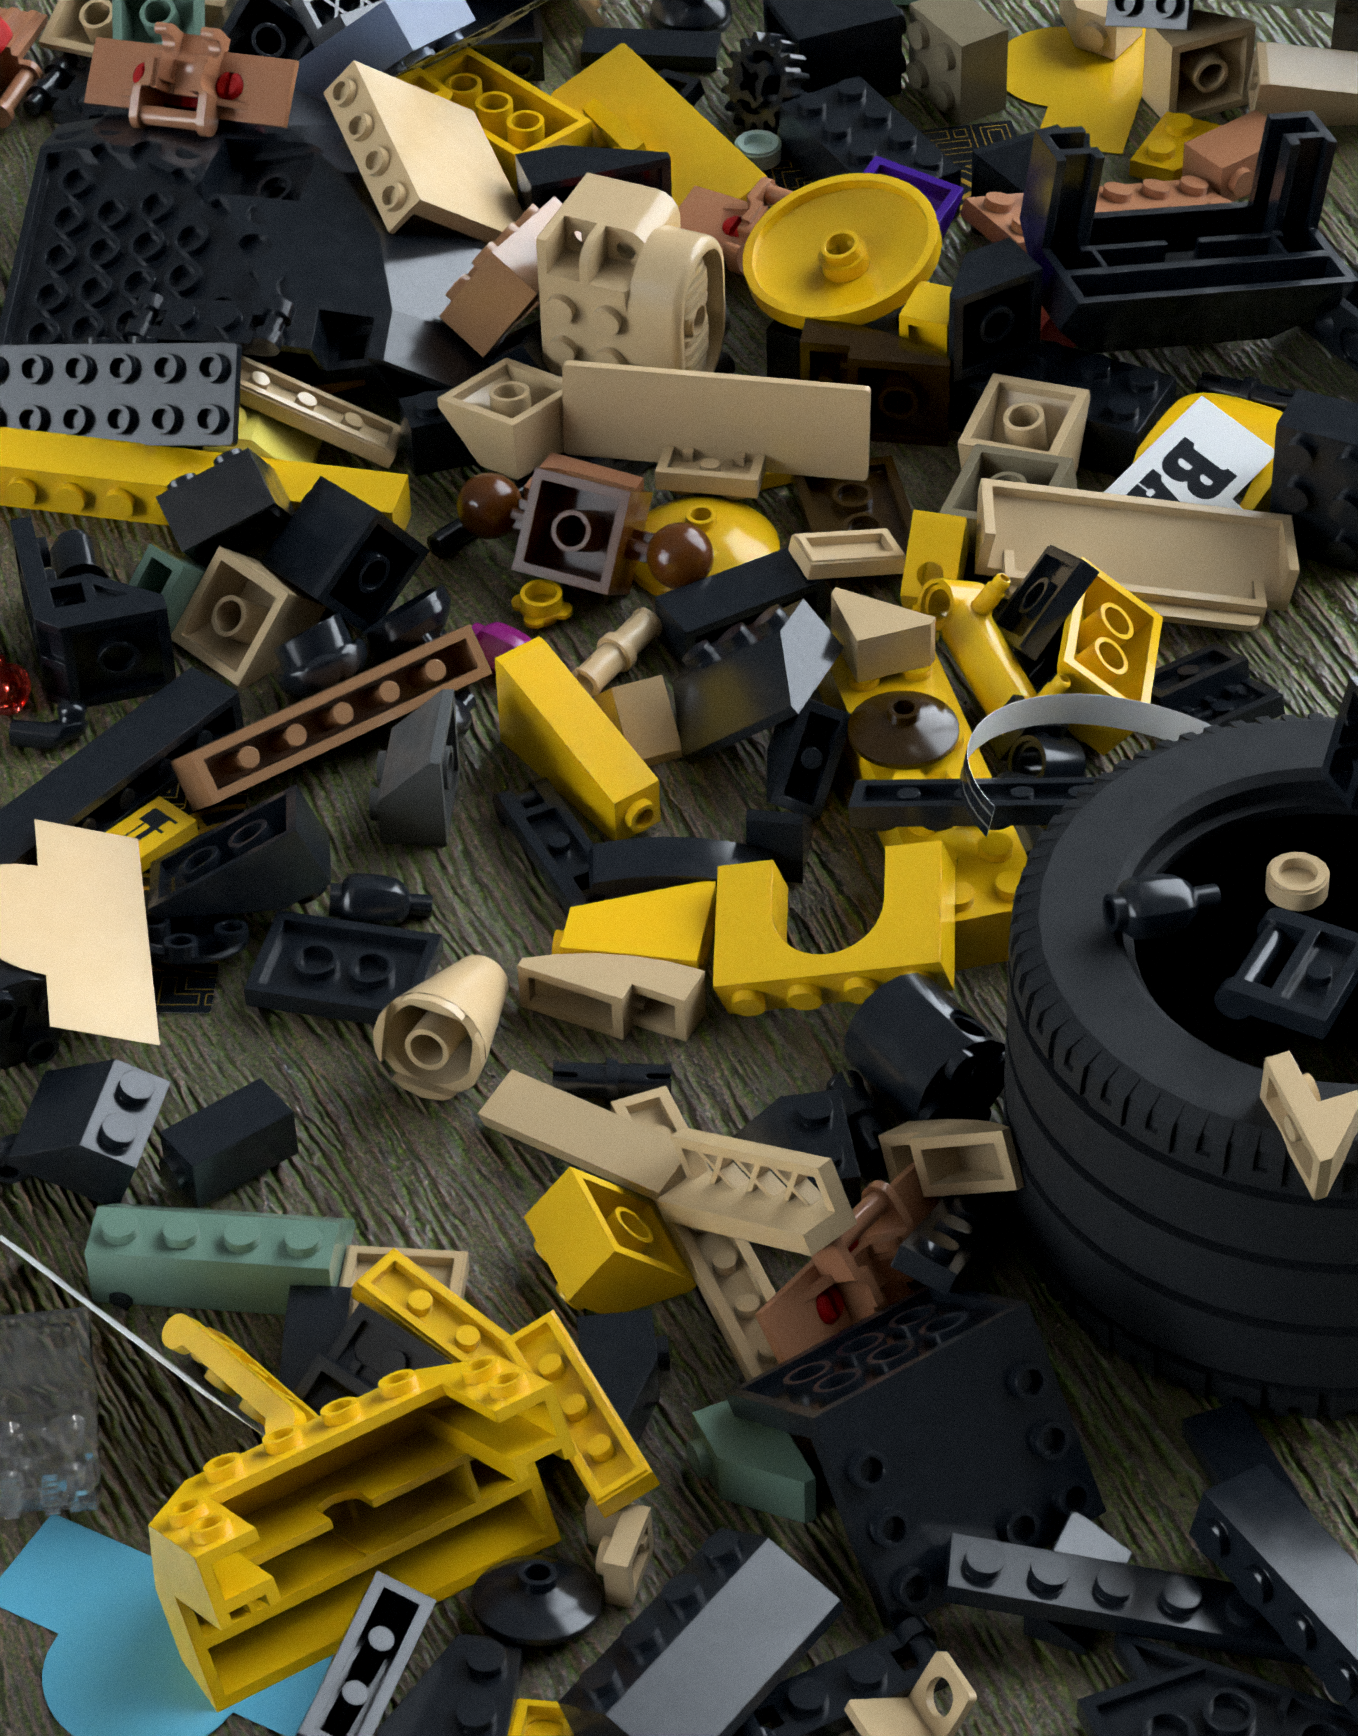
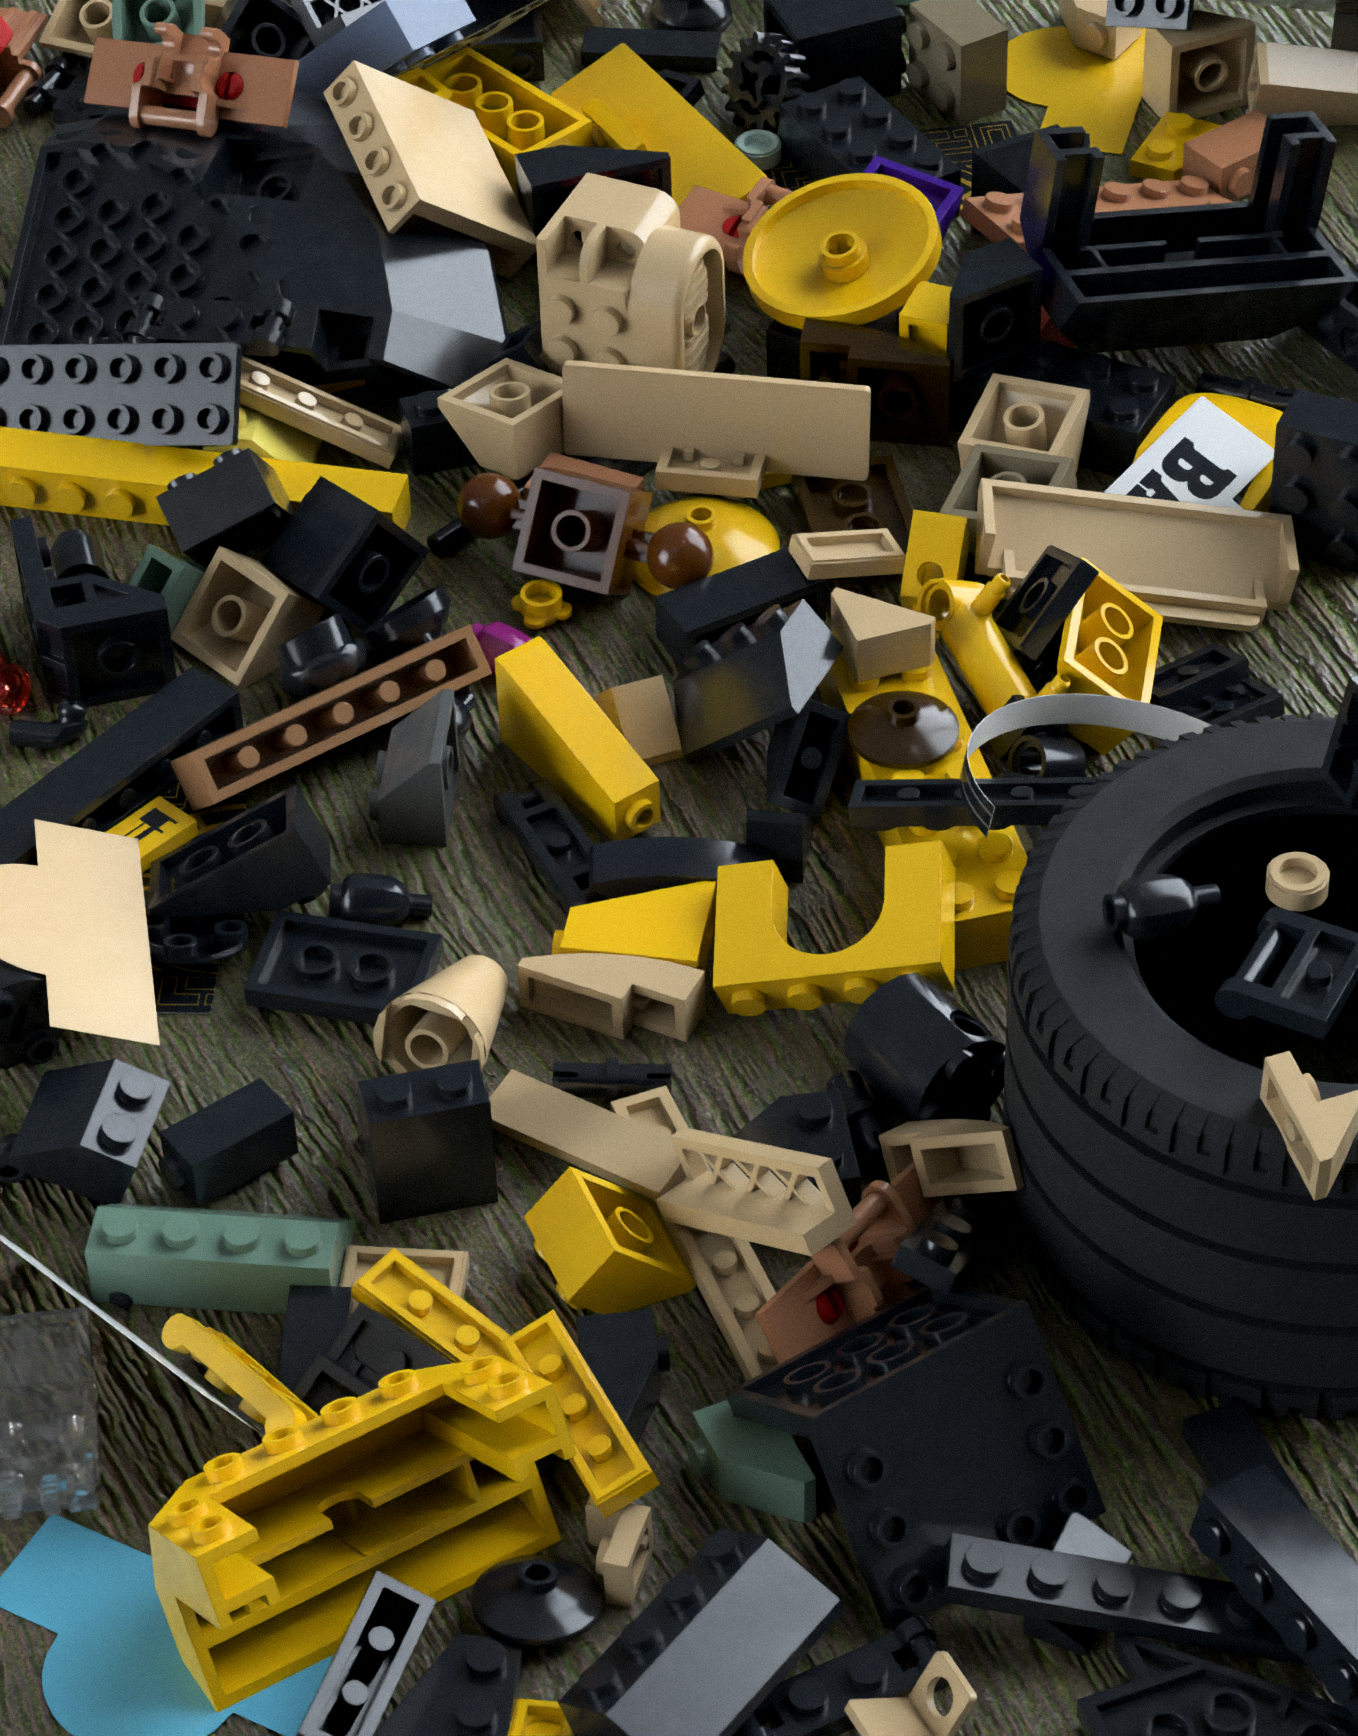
medium nougat brick [439,196,582,357] -> none
tan pin [572,607,663,697] -> none
none -> black slope [358,1059,498,1224]

